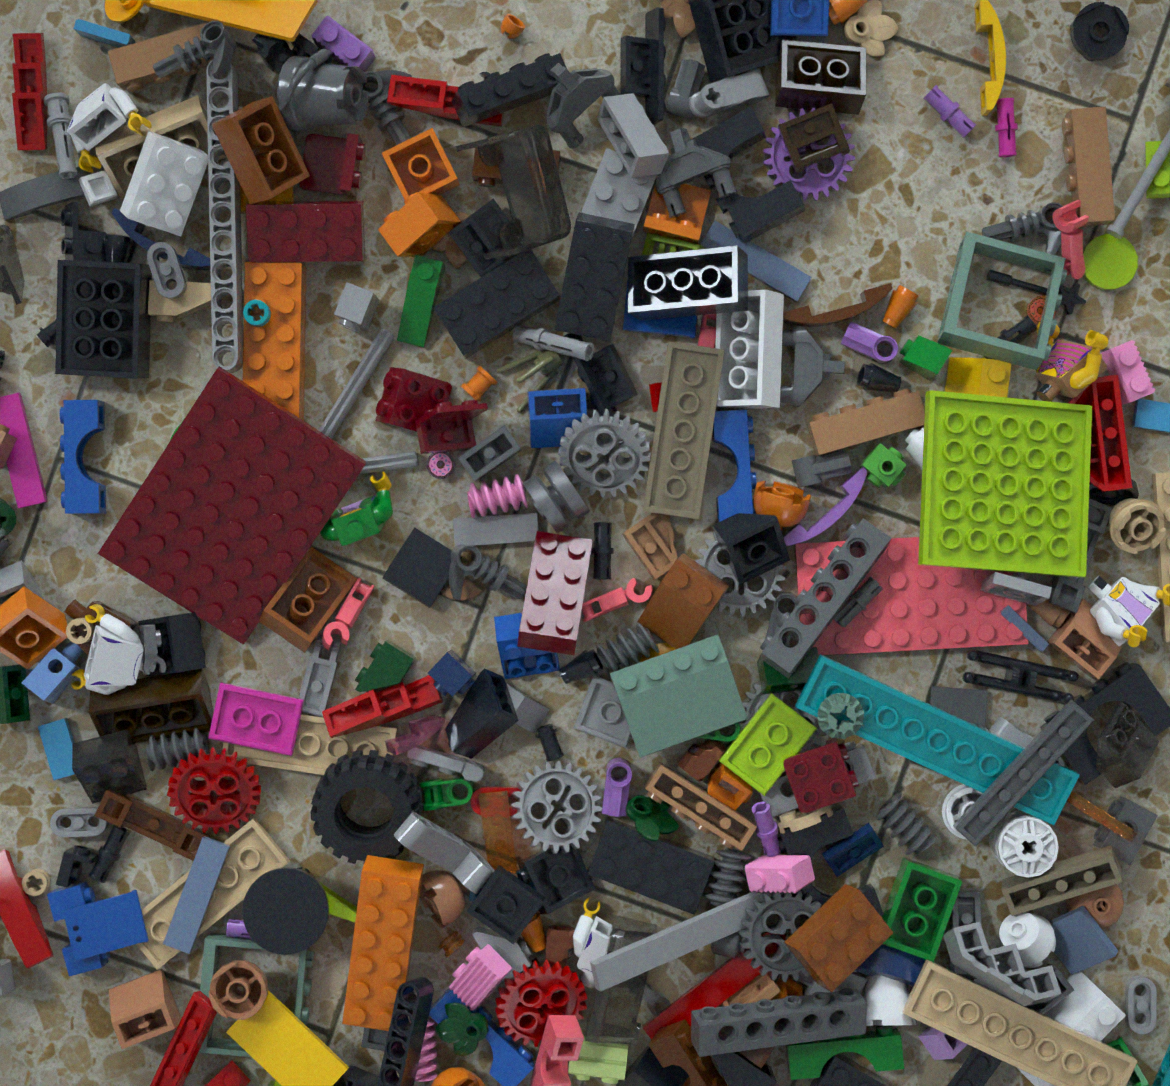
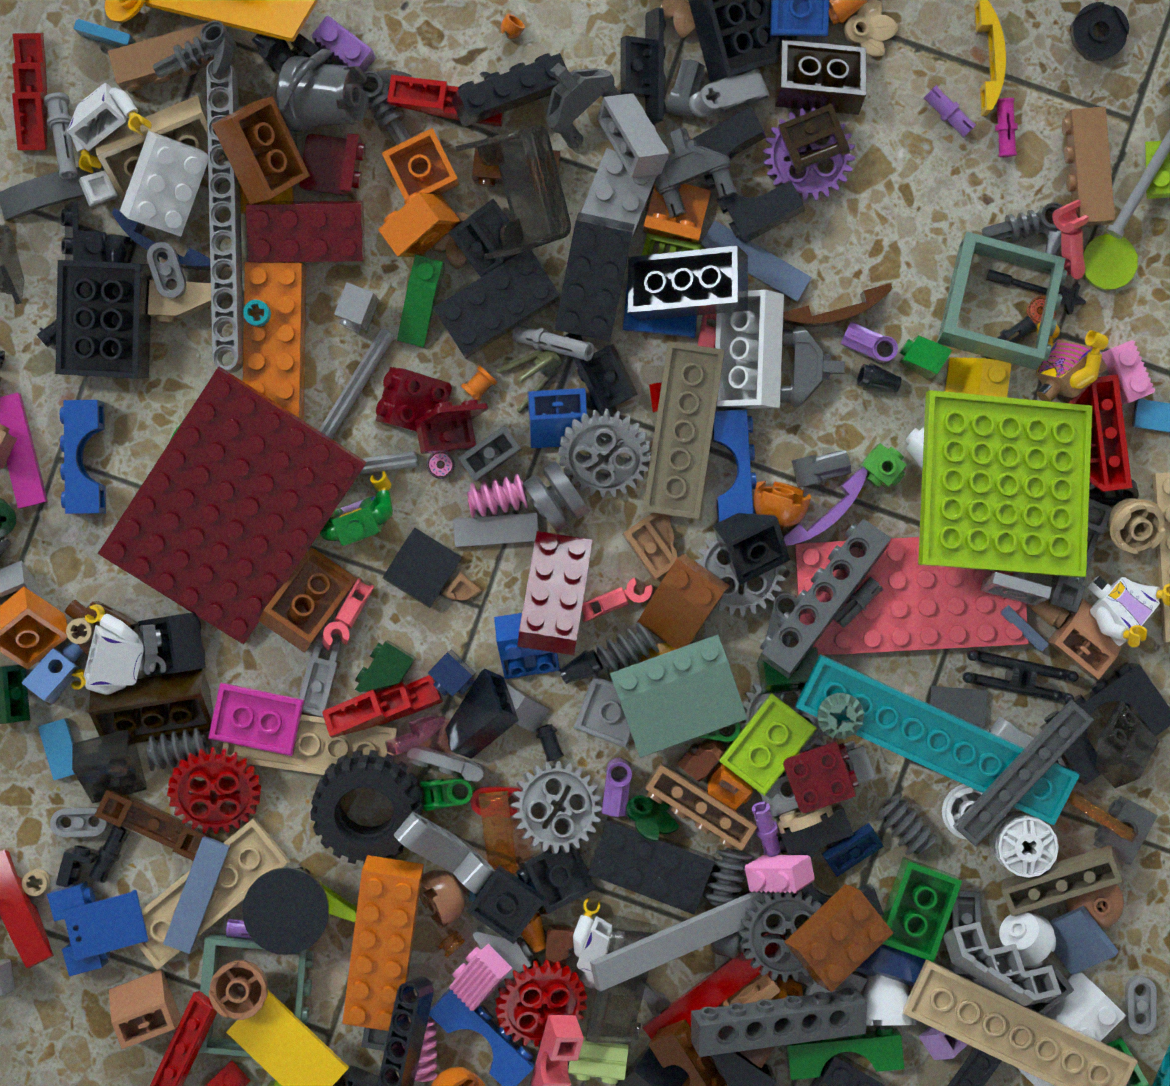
dark green plate [434,1002,489,1056] -> none
dark grey piece [449,545,527,600] -> none
black pin [591,522,614,580] -> none
medium nougat brick [807,388,925,456] -> none
orange cone [882,285,919,329] -> none

